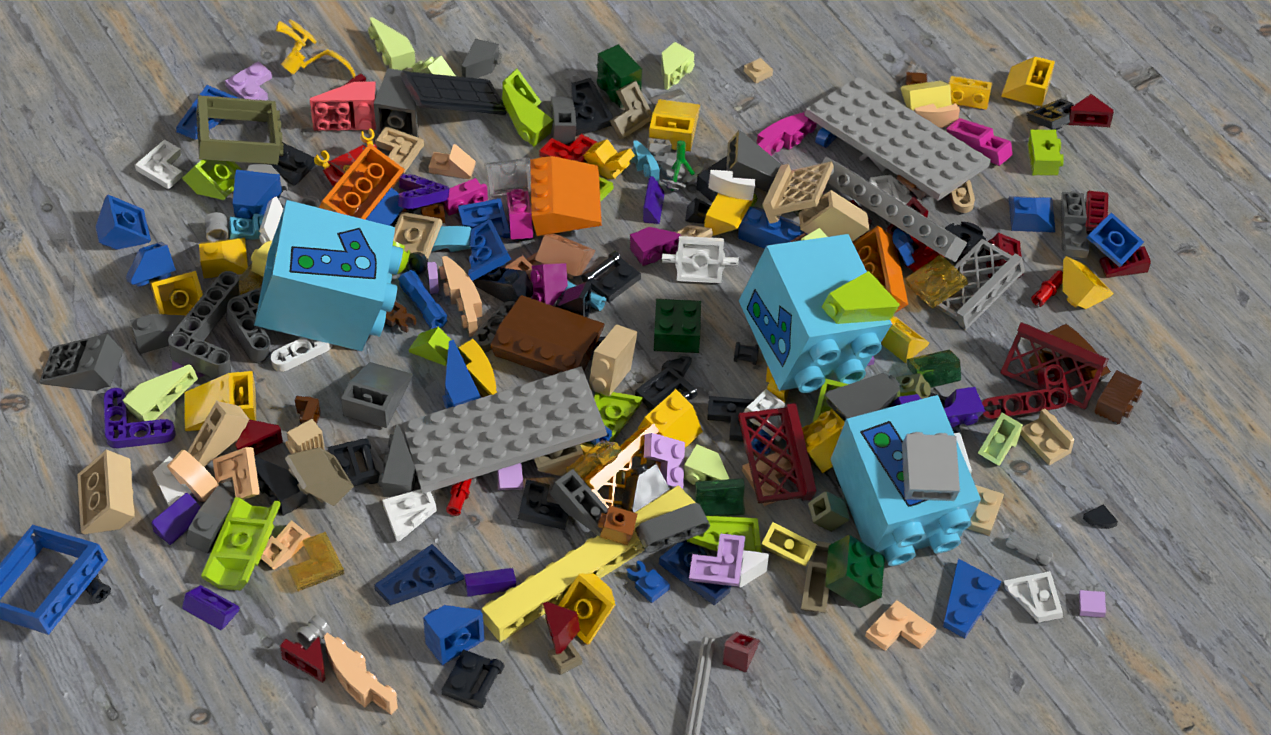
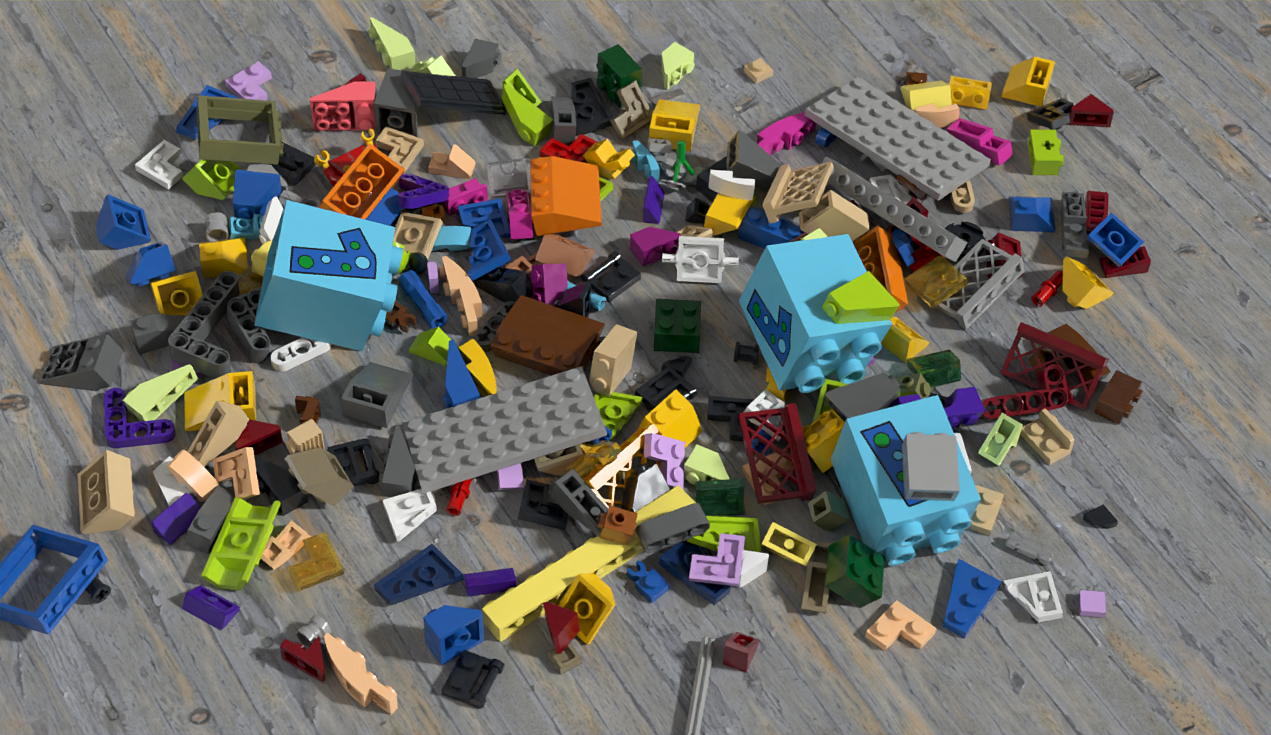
yellow plant [276,19,356,78] -> none

